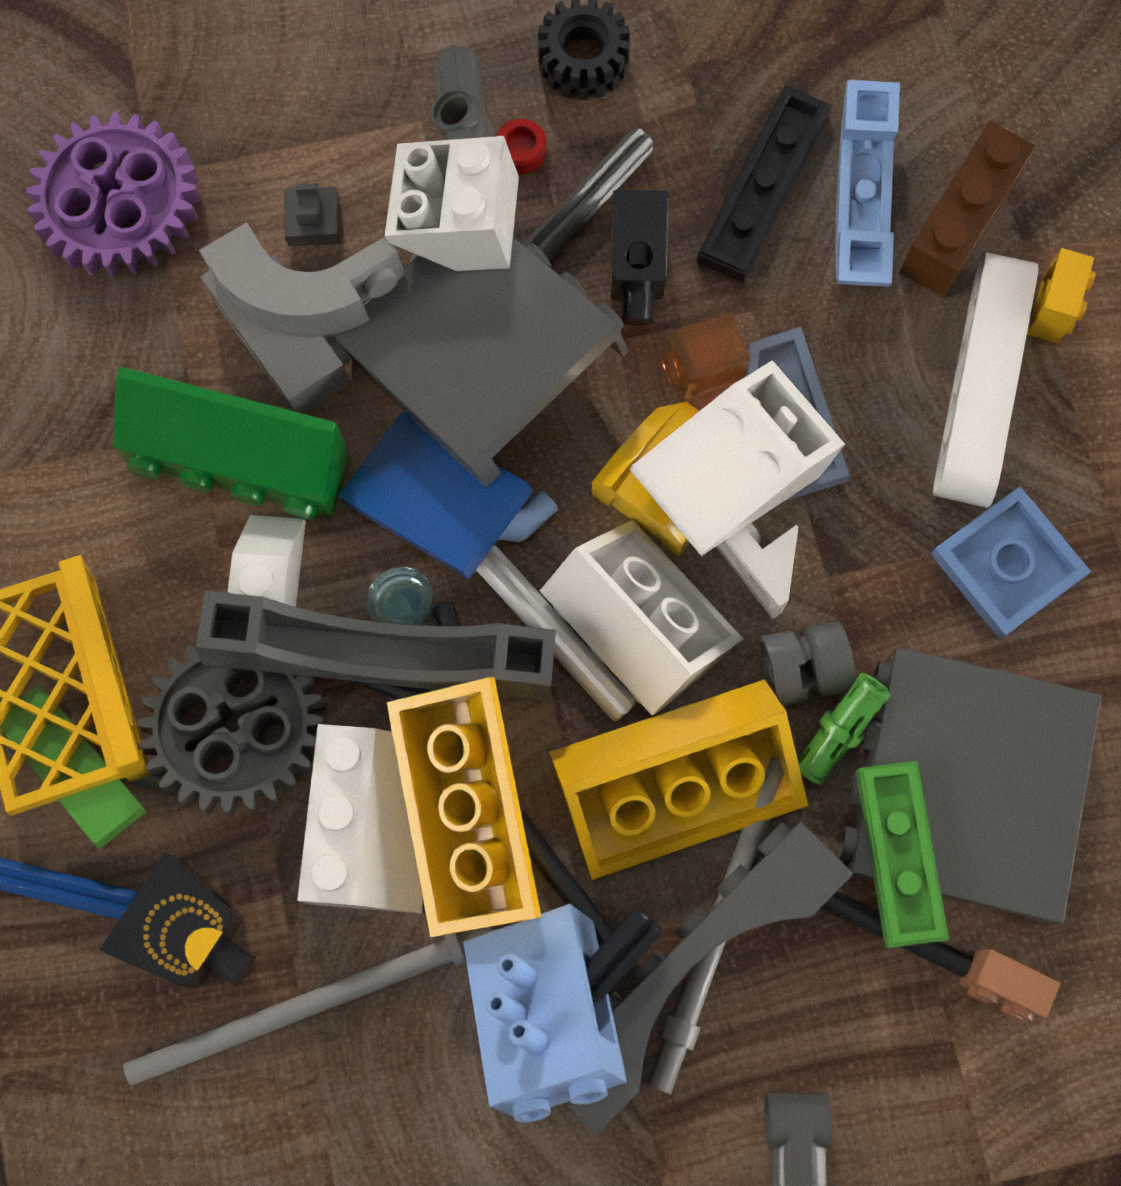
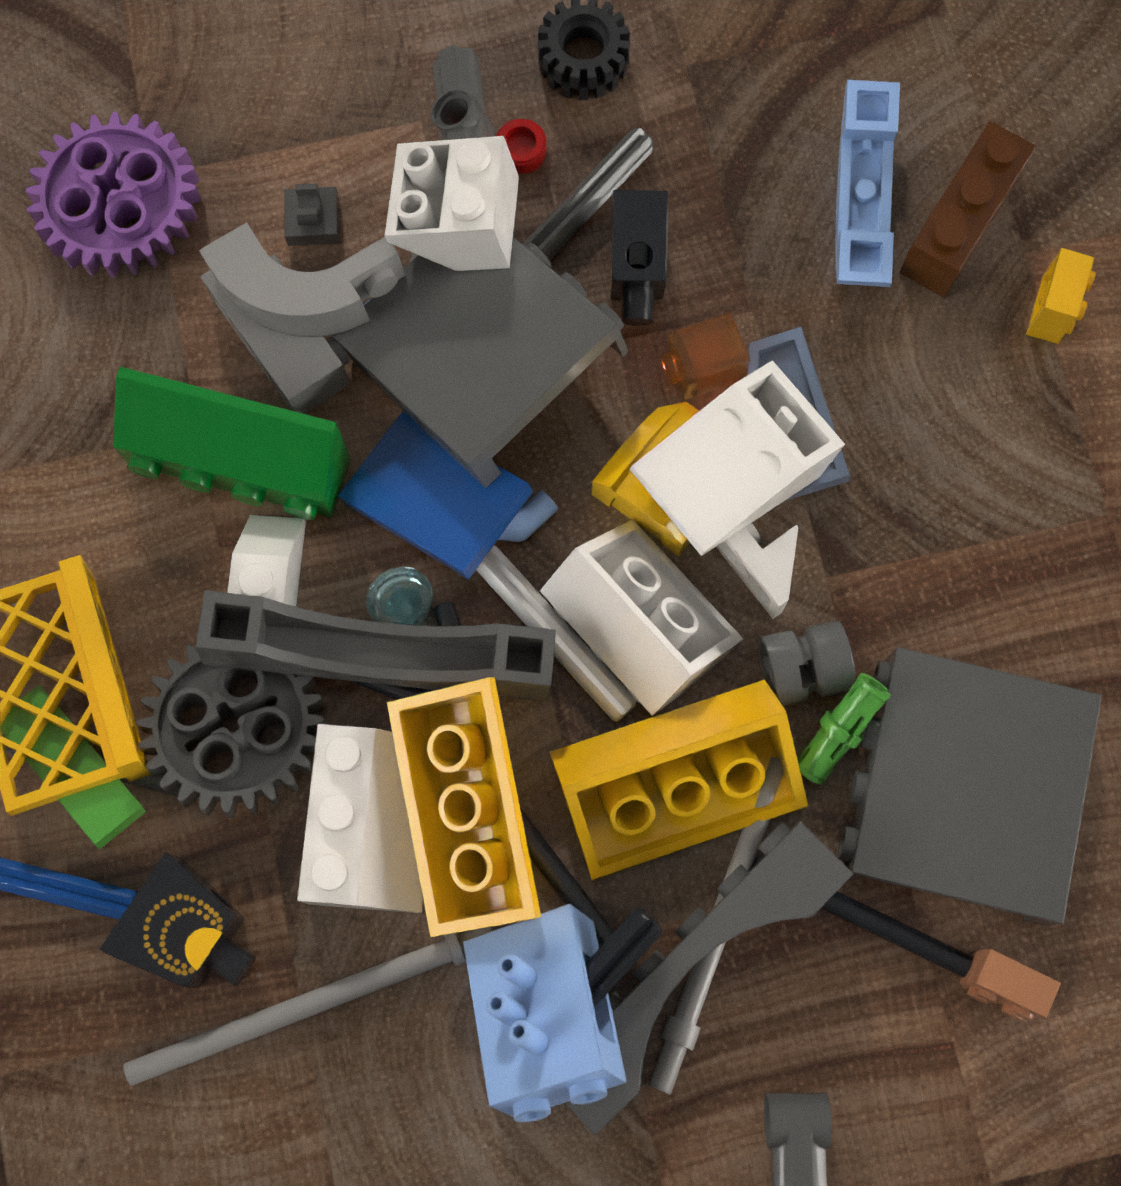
black tile [696,85,832,283] -> none
bright green tile [856,761,949,948] -> none
medium blue tile [931,486,1091,640] -> none
white beam [933,252,1039,508] -> none

